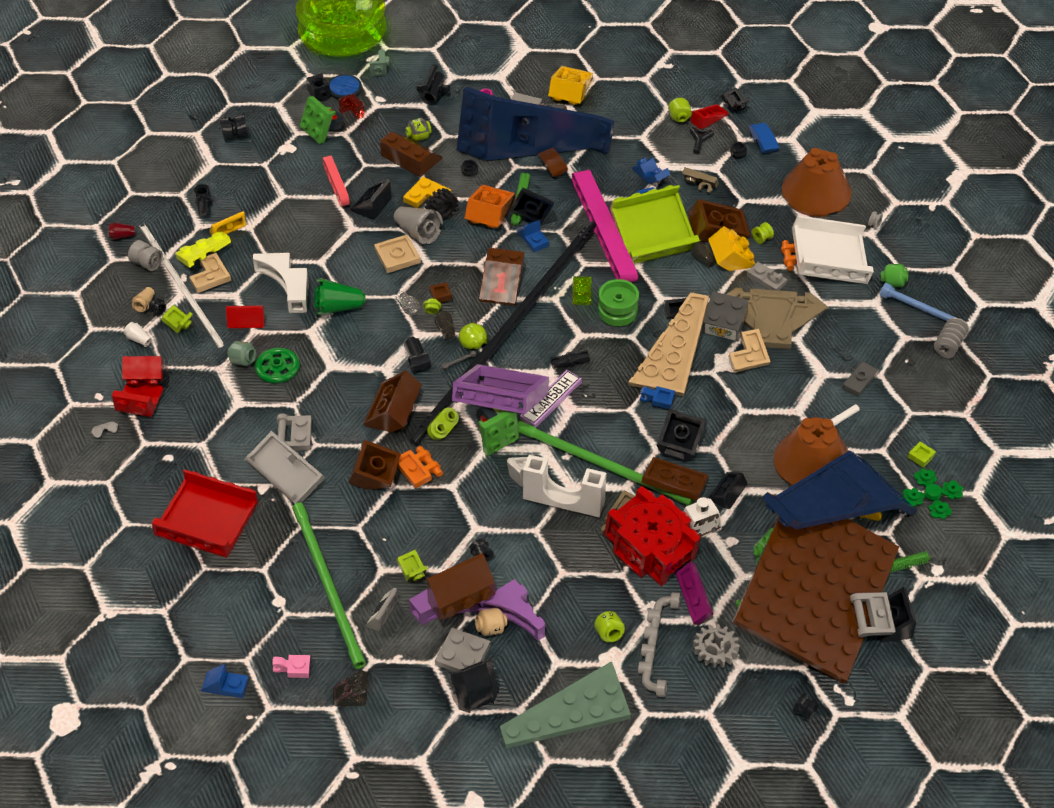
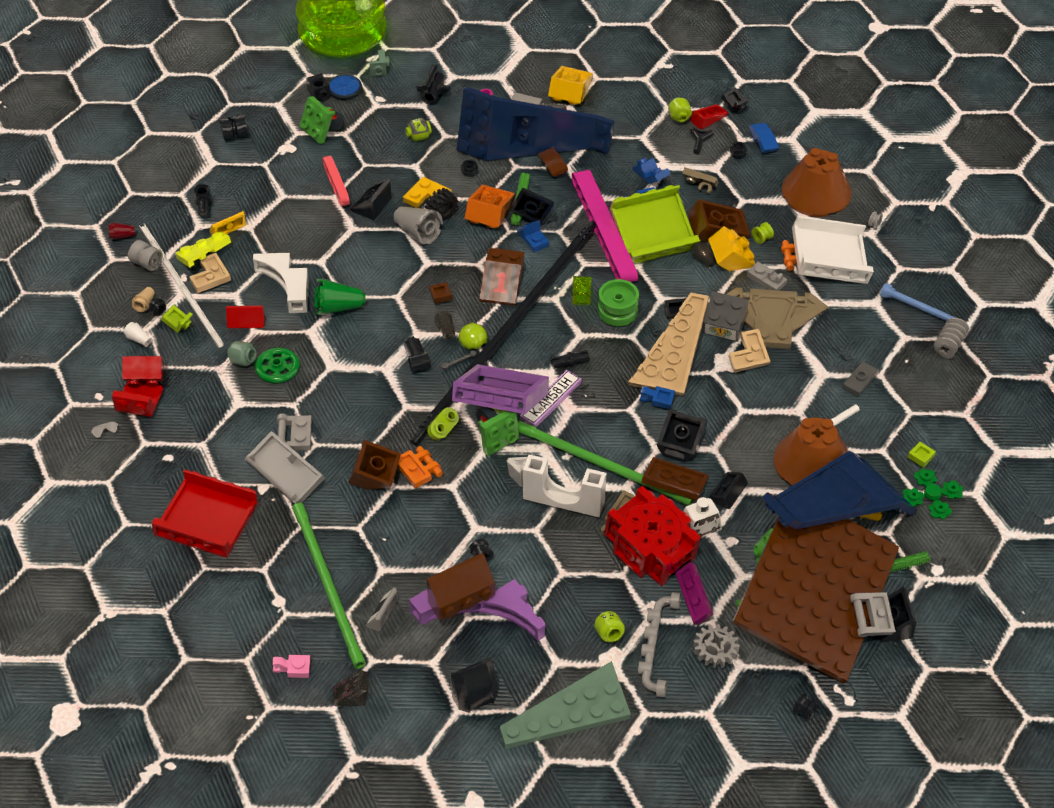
blue slope [201,664,249,698] -> none
clear red bracket [338,93,365,119] -> none
reddish brown slope [363,371,422,432] -> none
tan plate [374,234,421,273] -> none
reddish brown slope [380,132,442,177] -> none
clear cone [395,291,420,315] -> none
lime bracket [396,550,428,581] -> none
lime plate [423,298,441,314] -> none
light grey plate [435,628,491,672] -> none
tan head [475,608,507,636] -> none
bright green head [881,264,908,288] -> none

